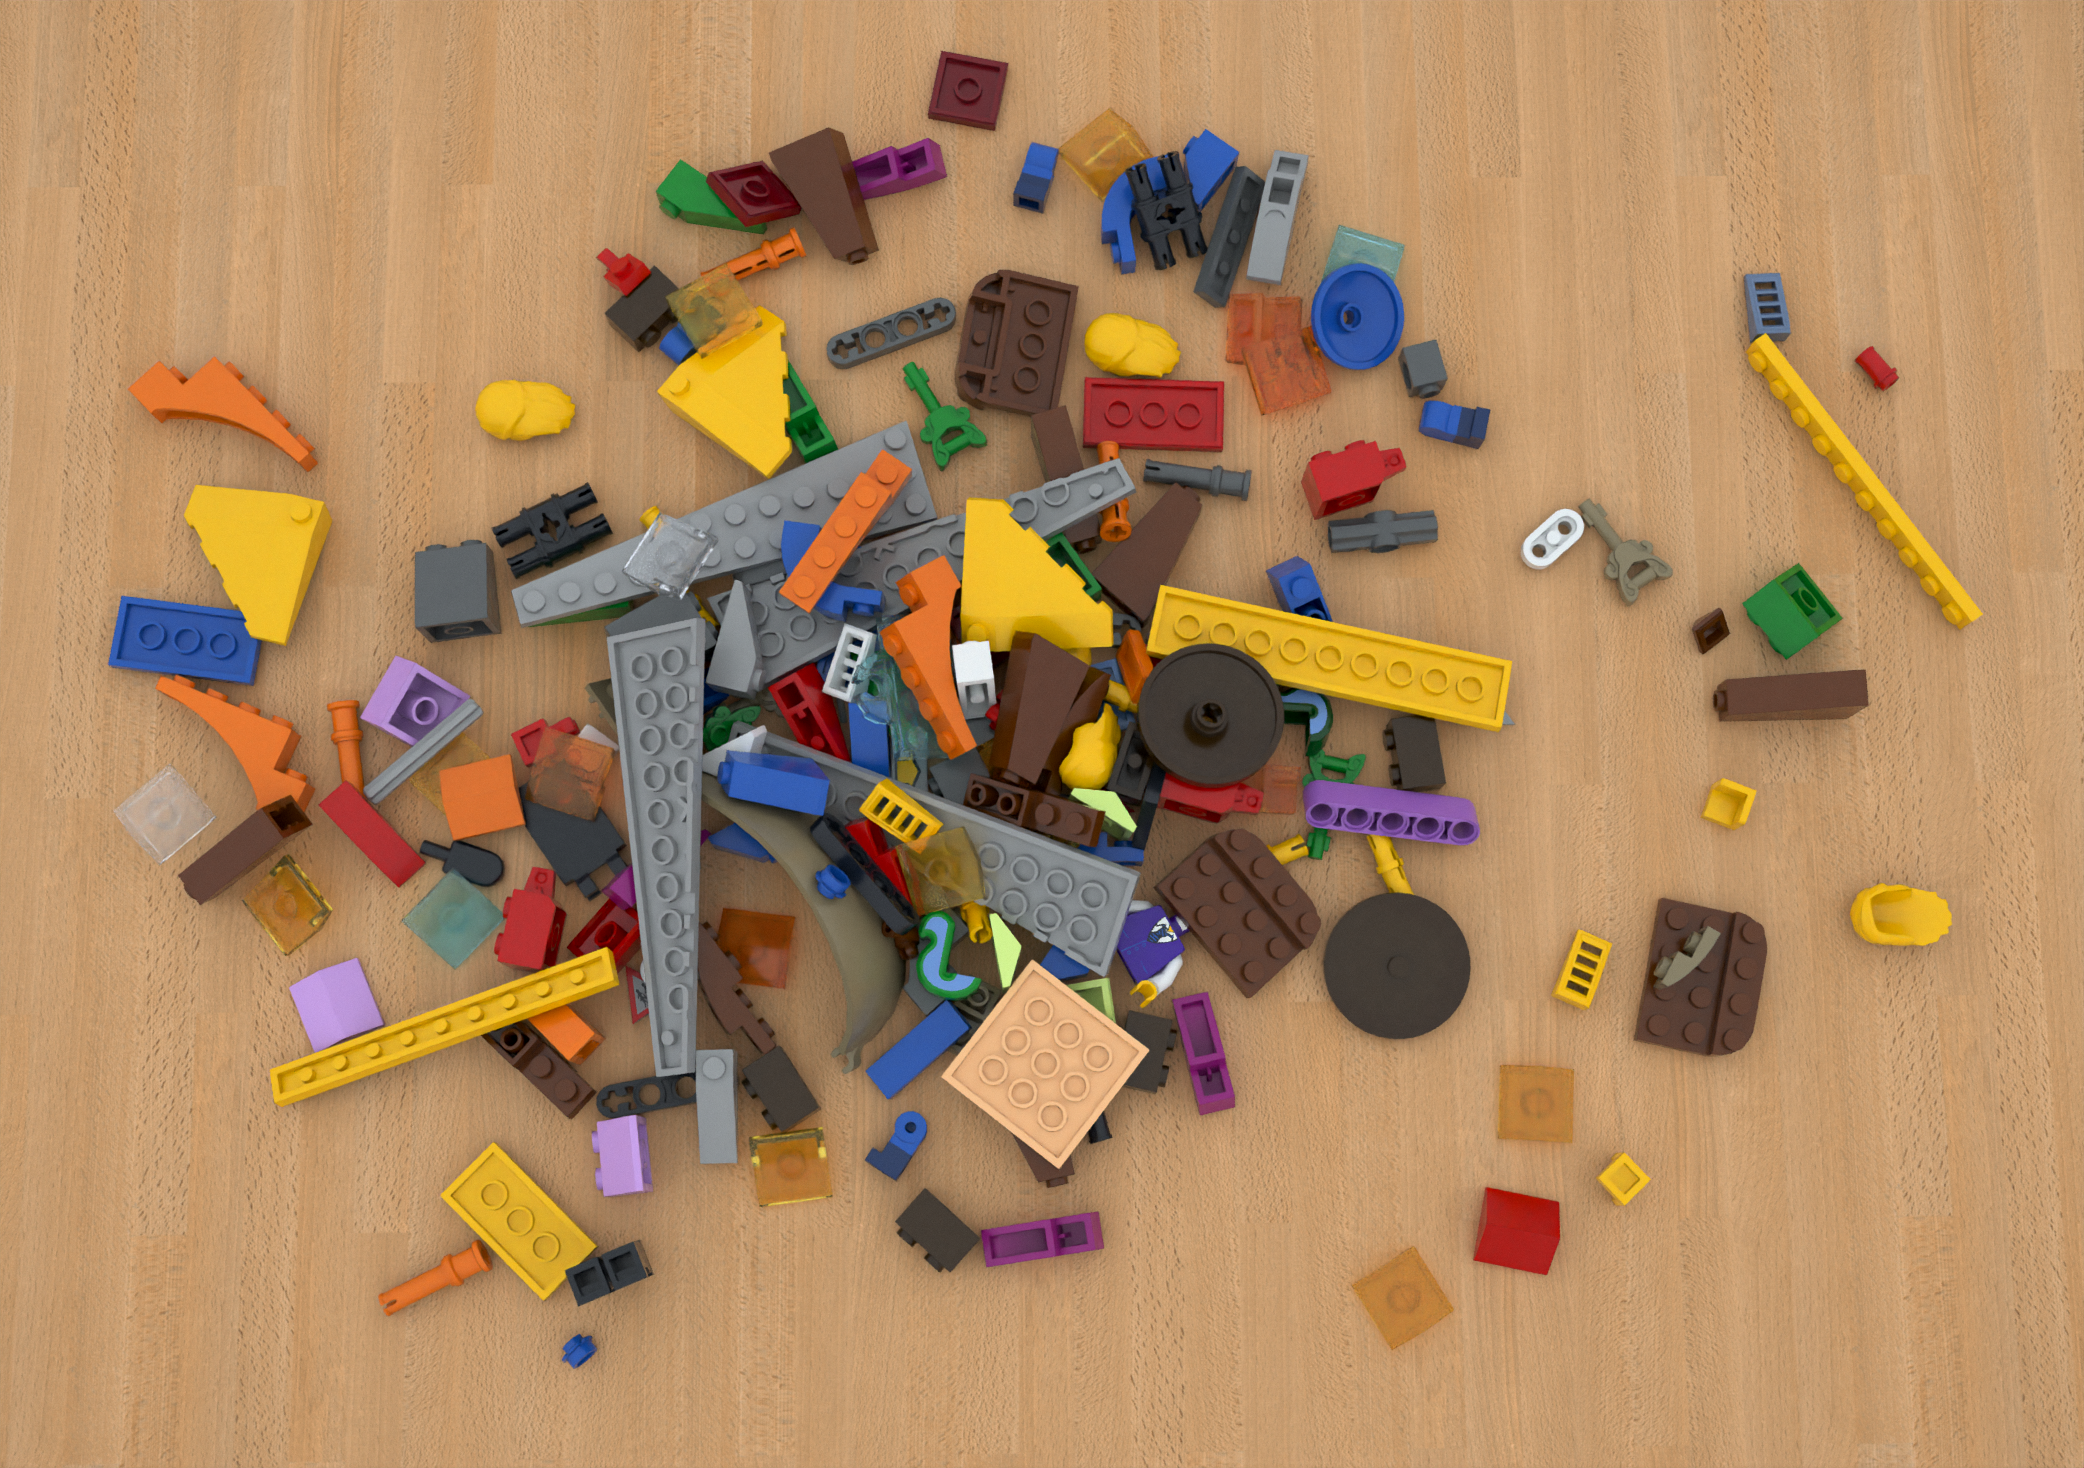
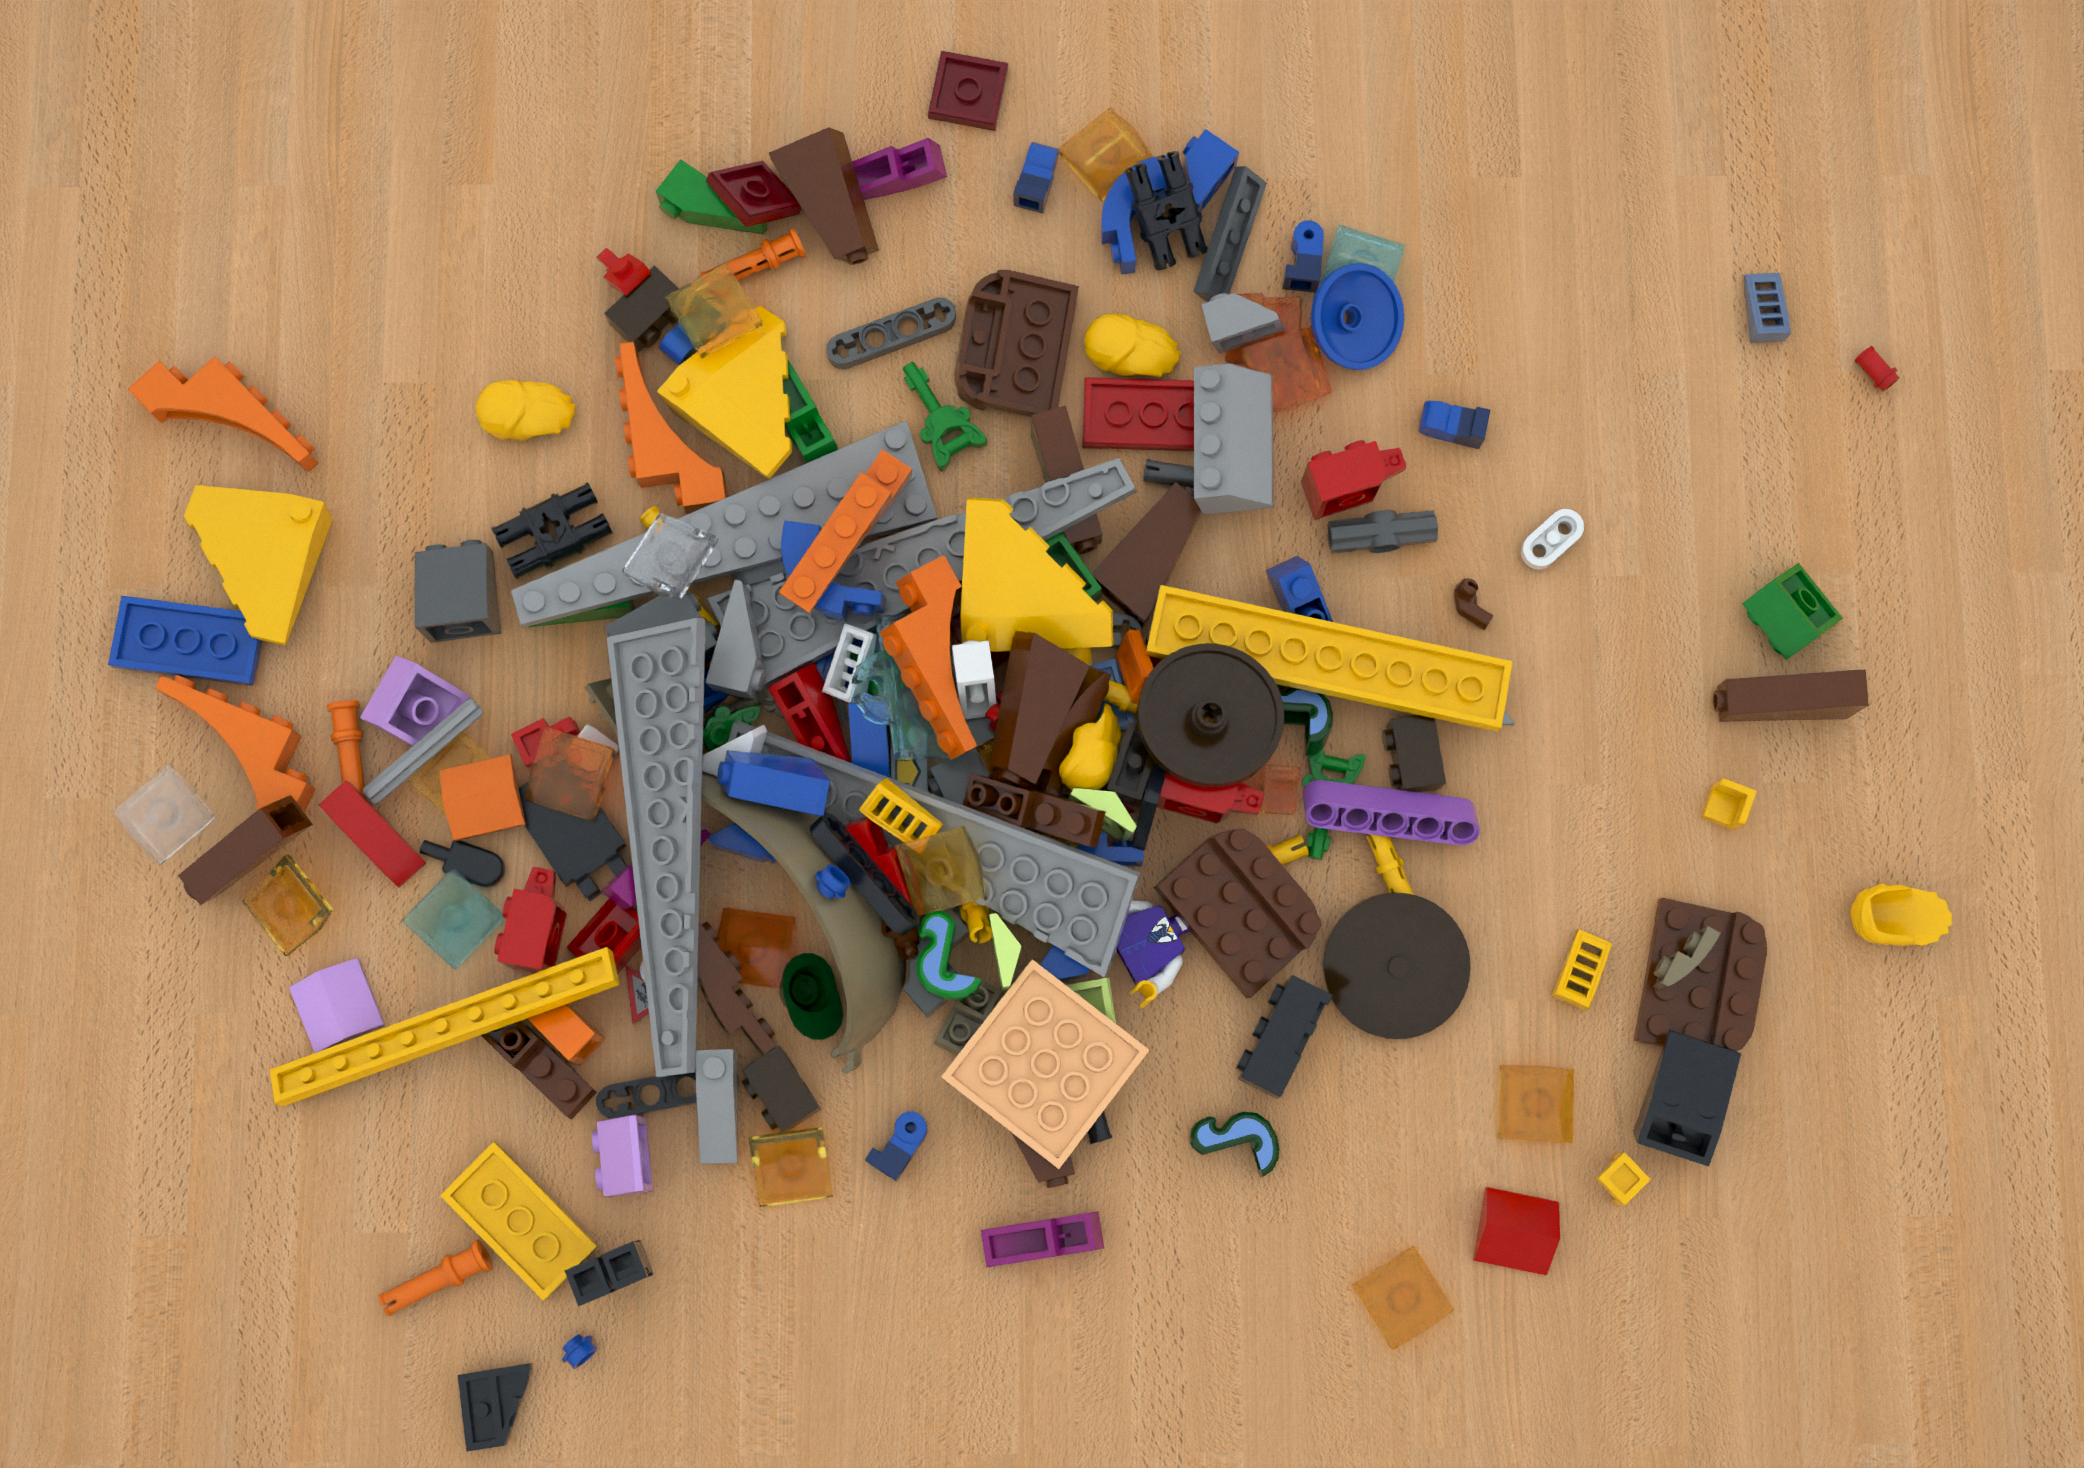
blue tile [866,1000,972,1099] -> none
dark brown brick [895,1188,981,1272] -> none
orange pin [1097,441,1132,542] -> none
dark brown brick [1122,1010,1177,1094] -> none
magenta slope [1172,992,1235,1115] -> none
light grey slope [1246,150,1309,285] -> none
dark grey brick [1398,340,1448,399] -> none
dark tan piece [1578,498,1673,607] -> none
reddish brown slope [1692,608,1730,654] -> none
yellow plate [1746,333,1983,630] -> none
none -> black wing [458,1363,533,1452]
none -> orange arch [615,342,728,514]
none -> dark green piece [779,953,843,1040]
none -> animal [1189,1112,1280,1177]
none -> light grey slope [1194,363,1274,515]
none -> light grey slope [1201,293,1285,354]
none -> black wedge [1236,975,1332,1099]
none -> leg [1282,220,1324,293]
none -> reddish brown arm [1454,578,1494,630]
none -> black slope [1633,1029,1741,1167]

